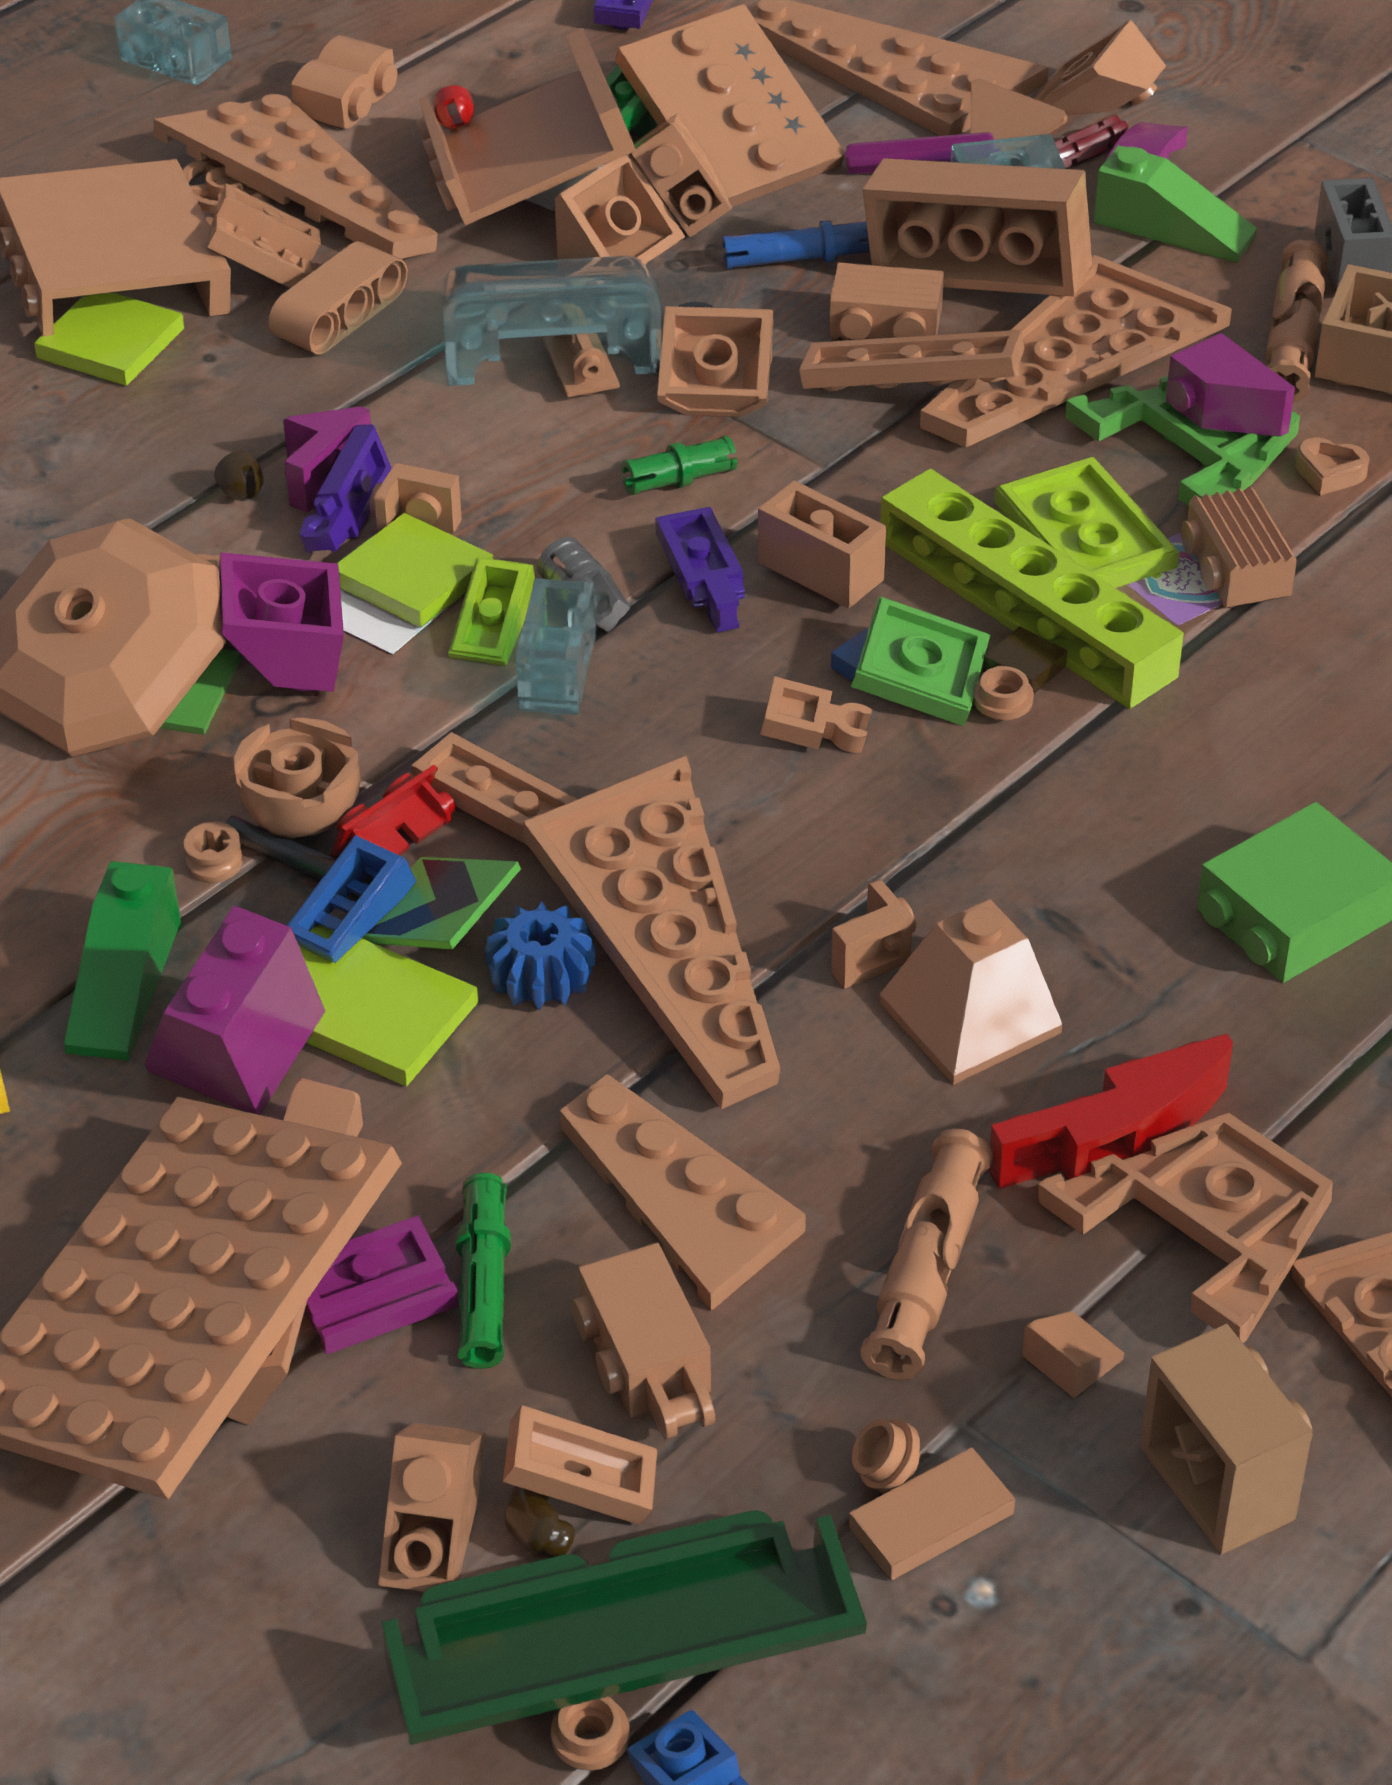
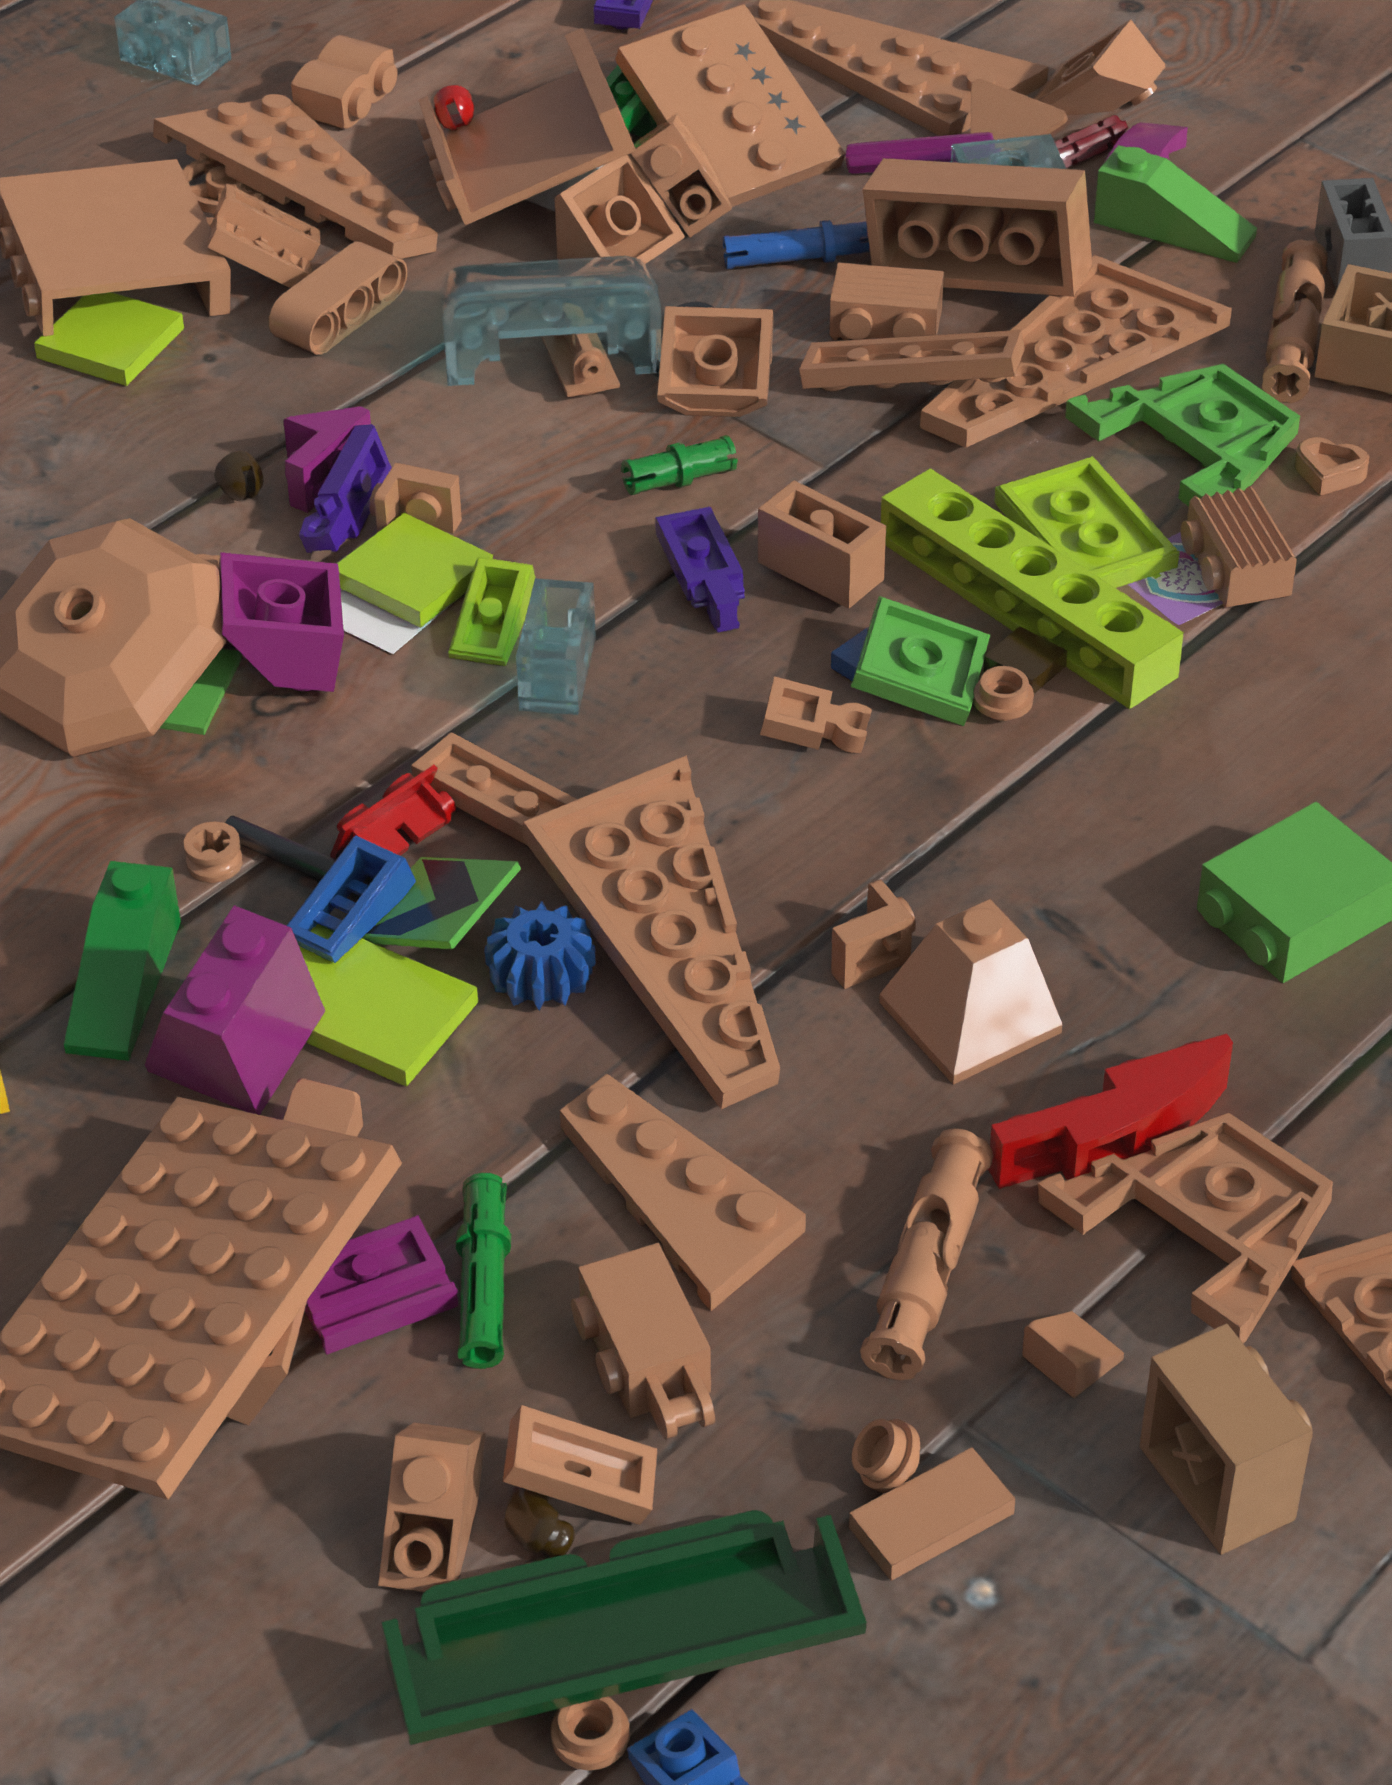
nougat cylinder [233,717,360,838] -> none
flat silver hinge [537,537,630,632] -> none
magenta slope [1166,333,1295,437] -> none

